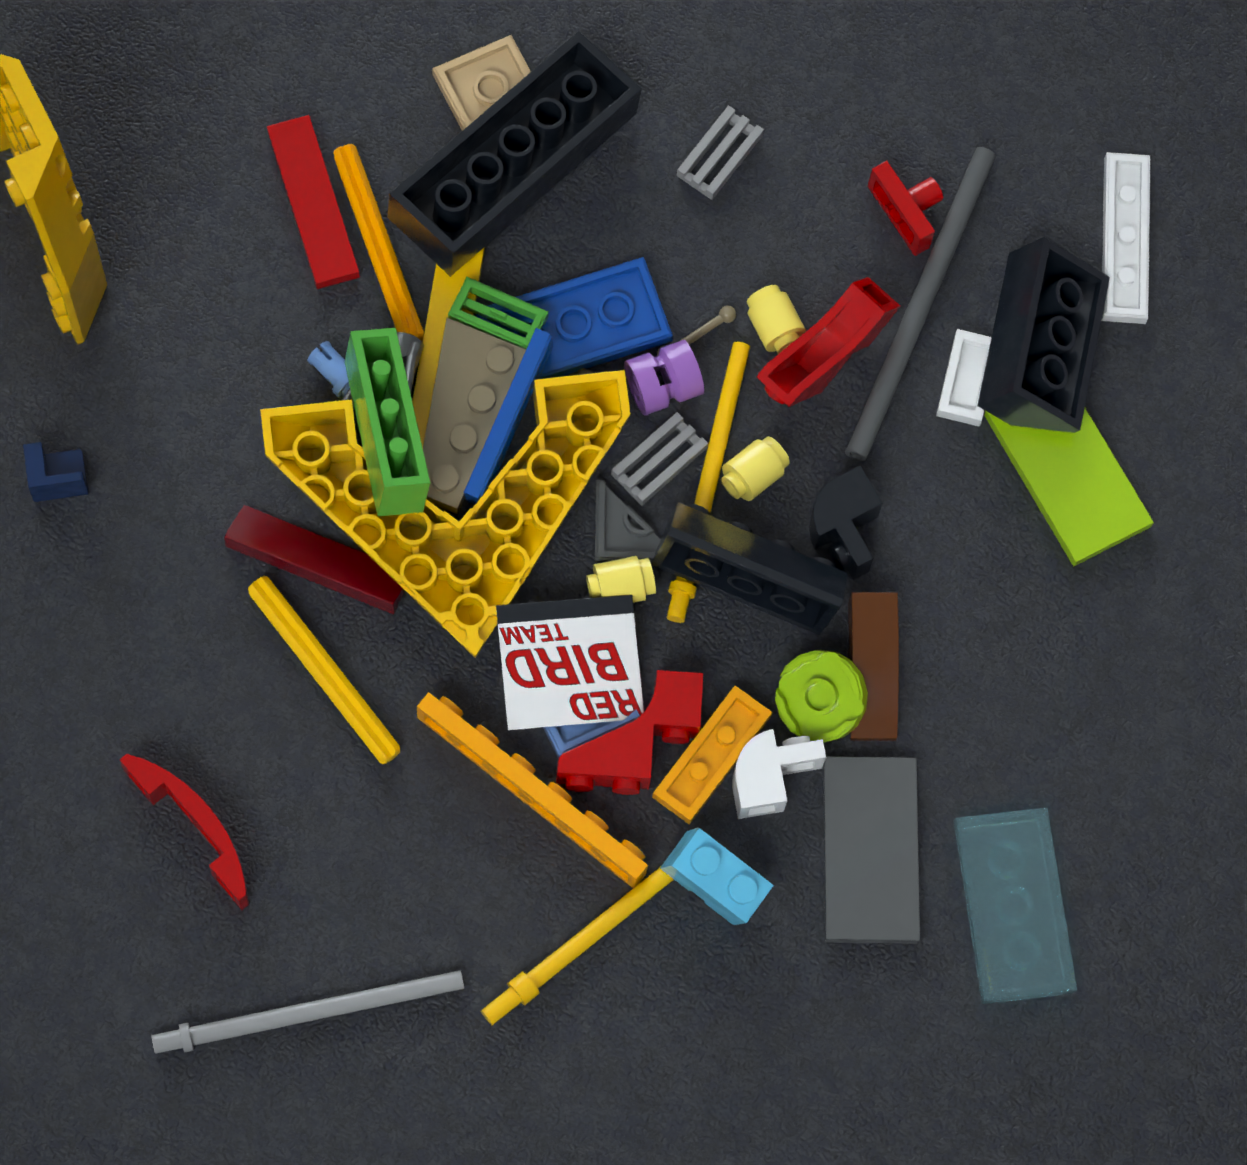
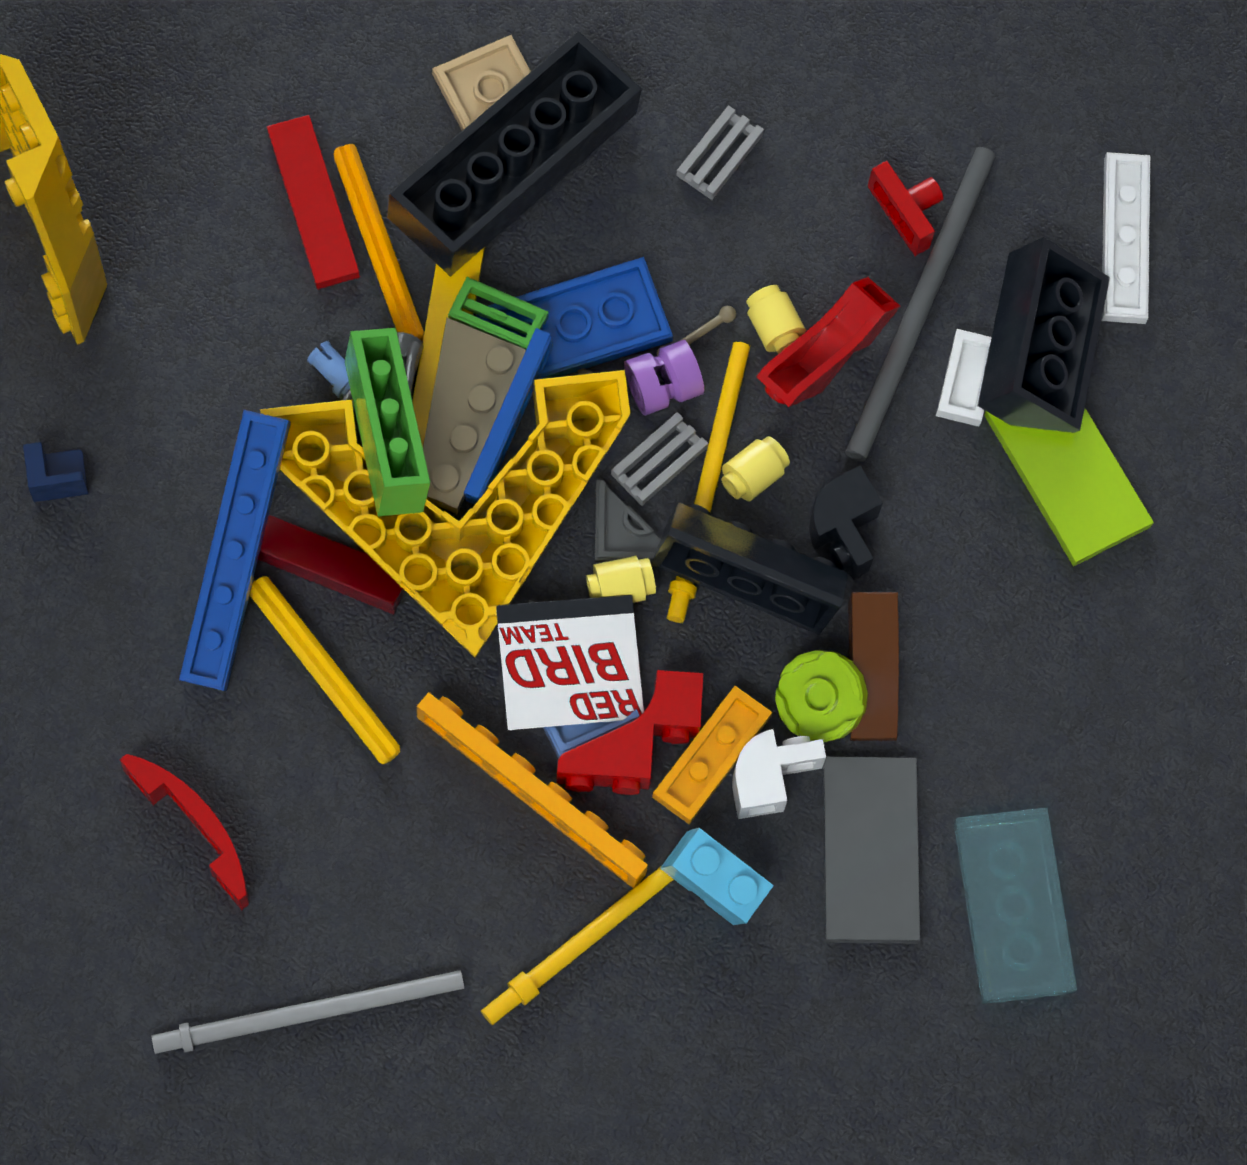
none -> blue tile [179,410,291,691]

